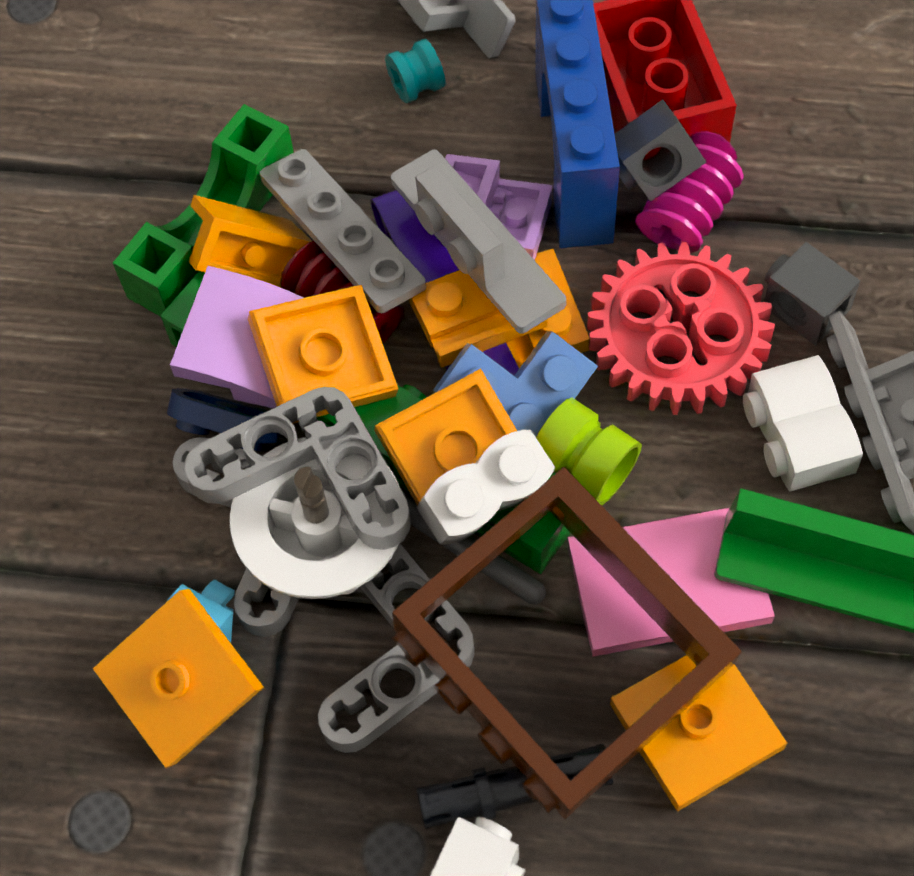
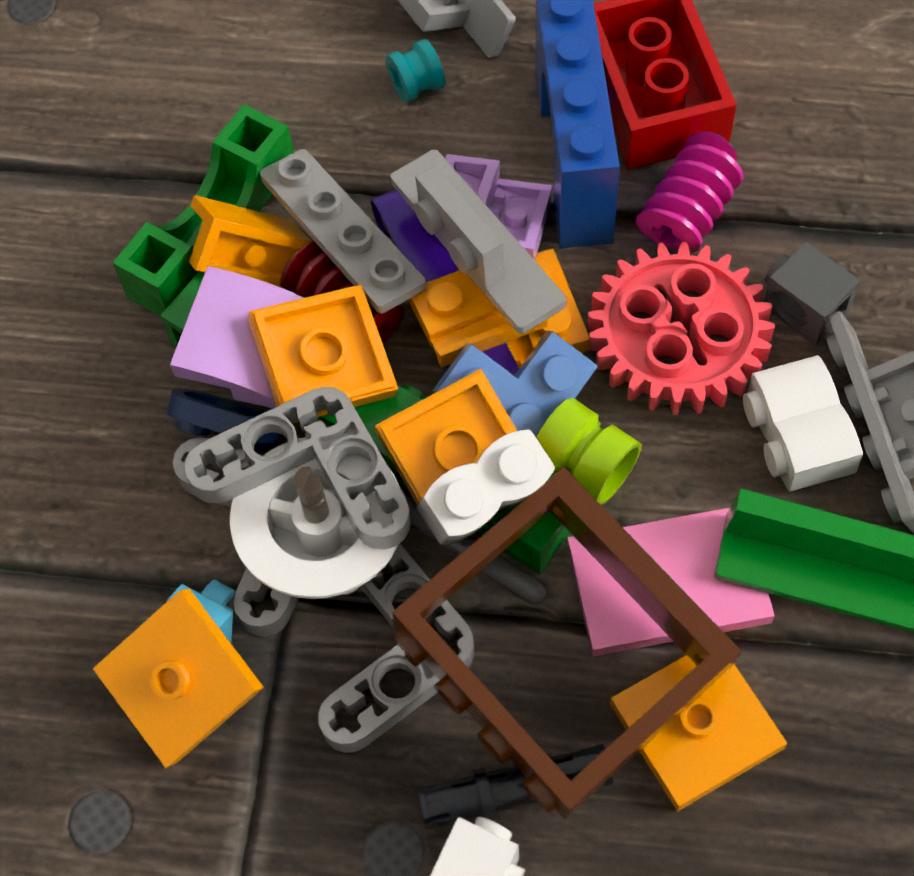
dark grey brick [615,99,706,202] -> none

